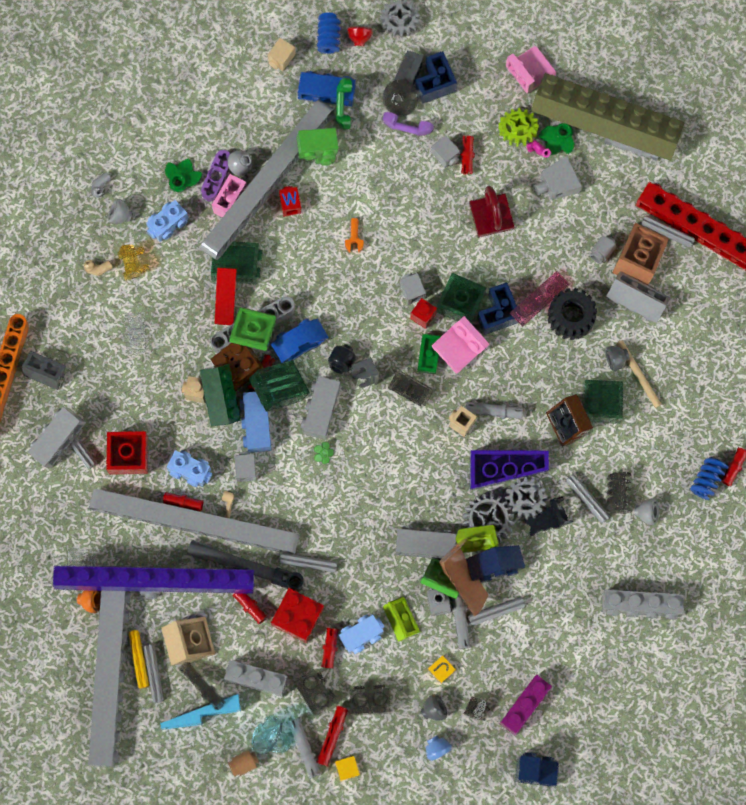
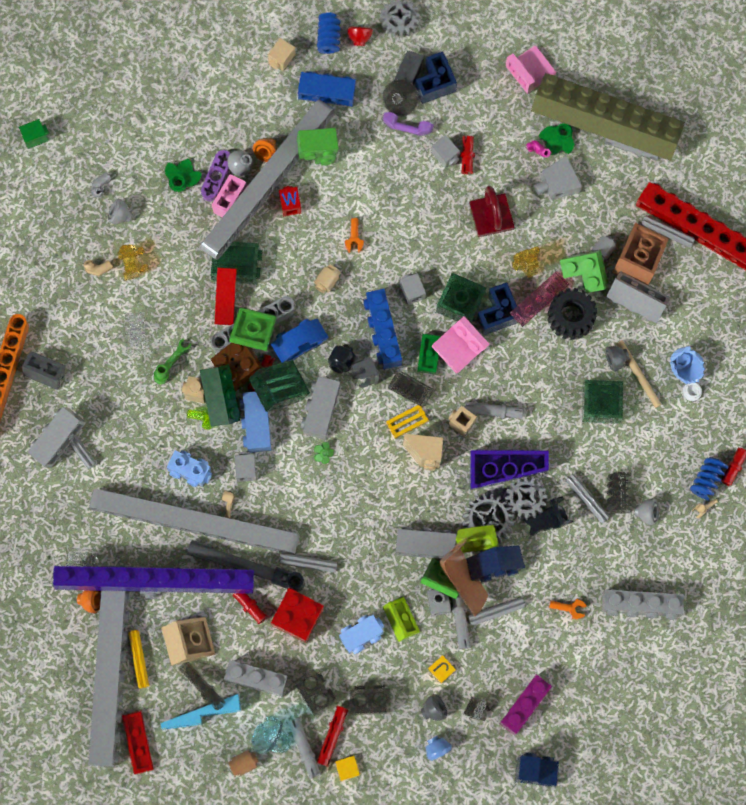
red brick [106,431,148,475] -> none
light grey axle [144,644,164,703] -> none
light blue brick [146,200,189,242] -> none
red pin [163,491,204,512] -> none
red pin [321,628,339,669] -> none
green bar [336,78,352,130] -> none
red brick [410,298,437,329] -> none
lime gear [498,108,539,147] -> none
piece [546,394,593,447] -> none
none -> green brick [19,119,50,149]
none -> red tile [122,711,154,775]
none -> bright green brick [153,339,191,384]
none -> clear neon green arm [187,409,212,430]
none -> orange brick [253,138,278,162]
none -> tan brick [314,264,341,293]
none -> blue brick [363,289,402,370]
none -> yellow tile [386,404,429,439]
none -> tan slope [403,434,443,471]
none -> clear yellow piece [512,246,540,278]
none -> orange bar [549,599,587,620]
none -> bright green brick [560,249,609,293]
none -> light blue hair [670,346,705,384]
none -> white plate [683,383,702,401]
none -> tan hand [692,499,718,518]

